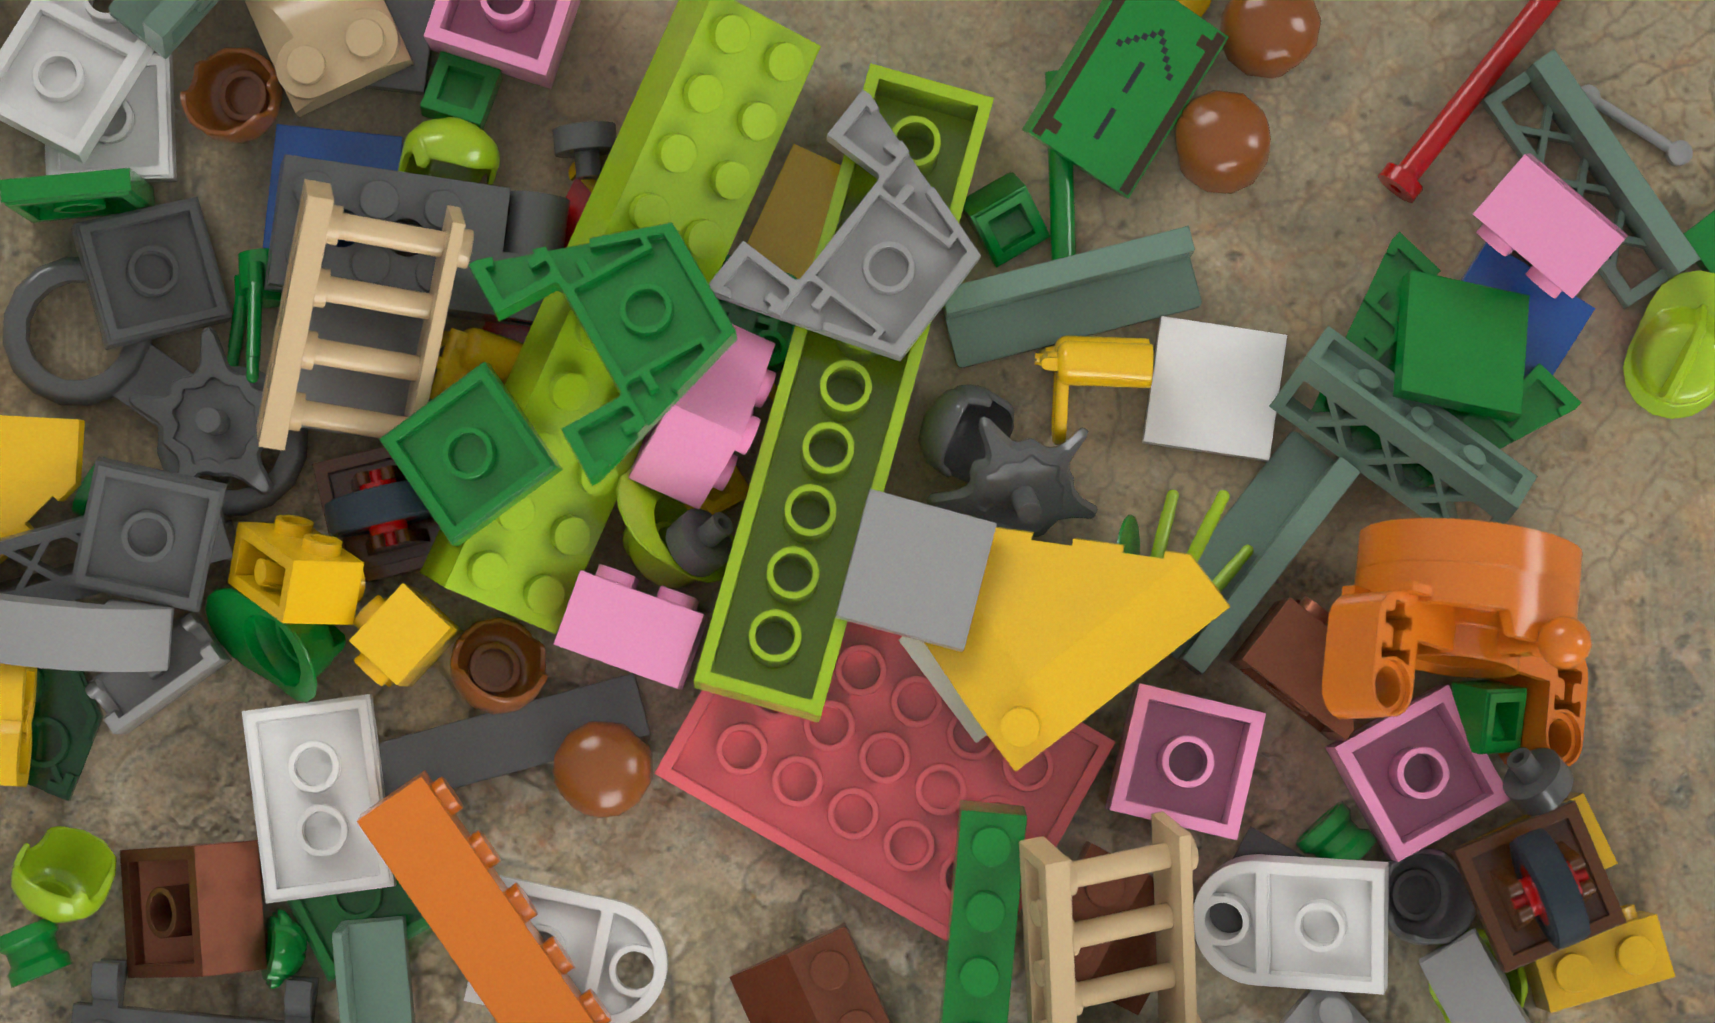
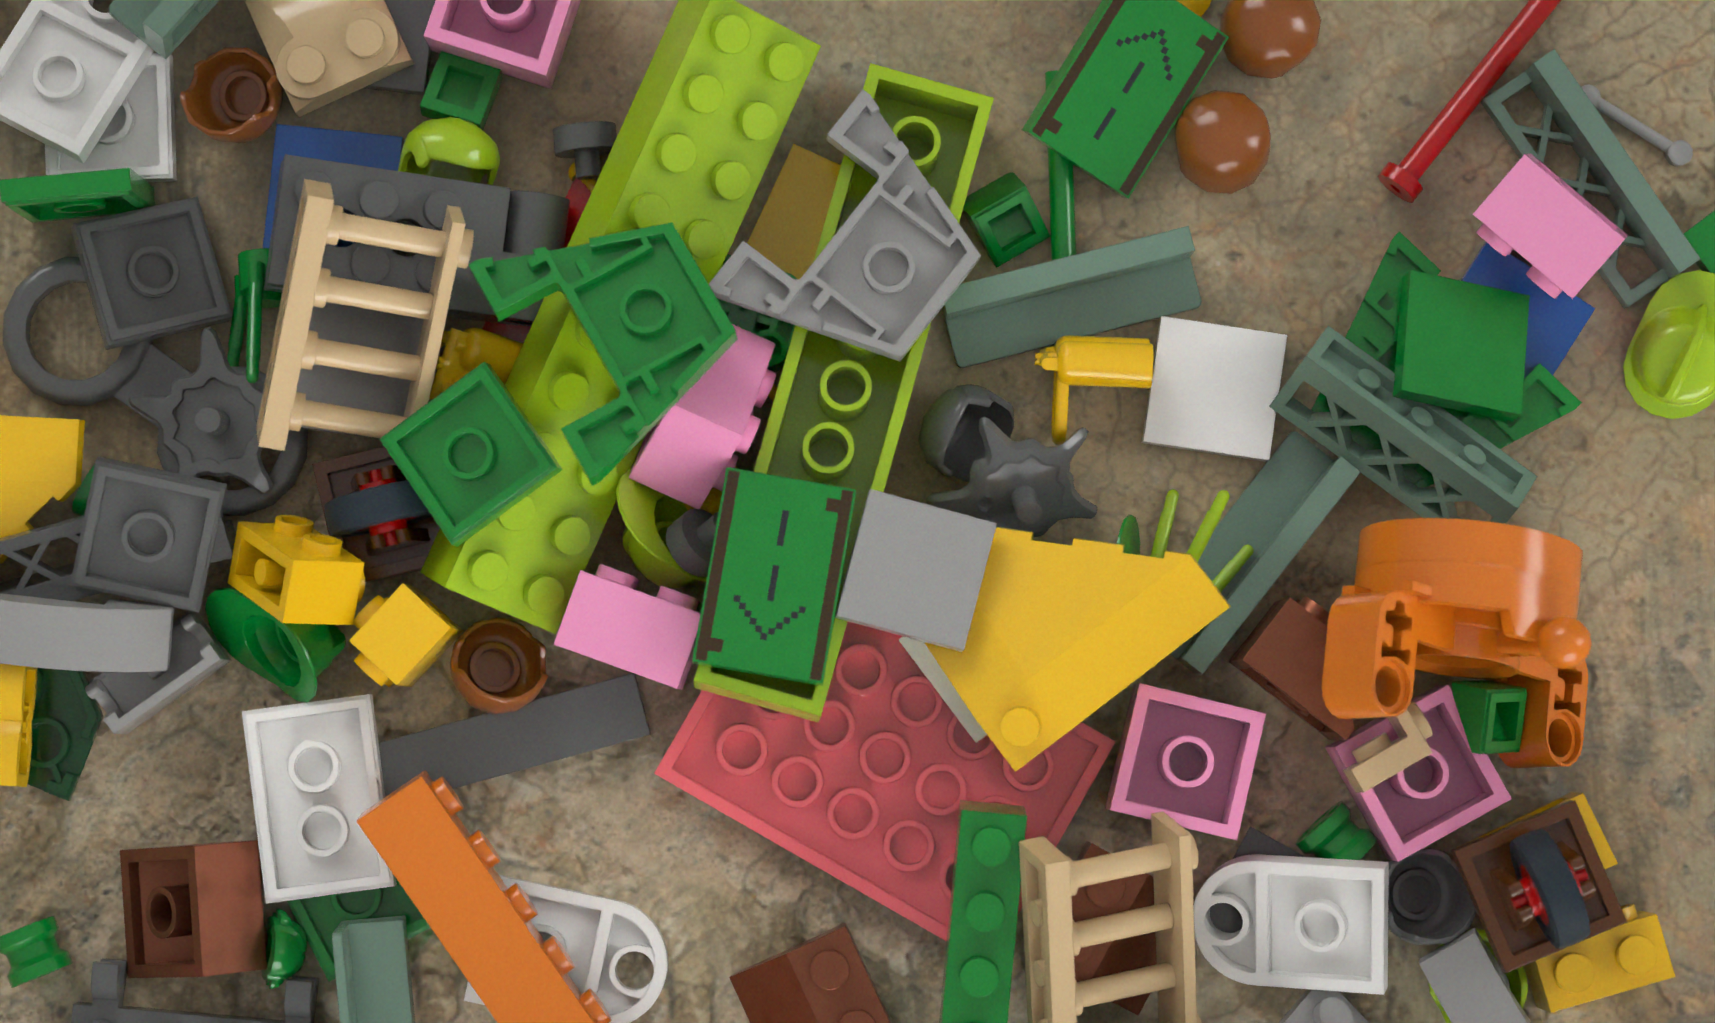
lime hair [10,826,117,923] -> none
dark orange hair [553,721,653,818] -> none
dark grey tile [1503,747,1574,816] -> none
none -> green tile [692,467,856,686]
none -> tan bracket [1343,701,1433,793]

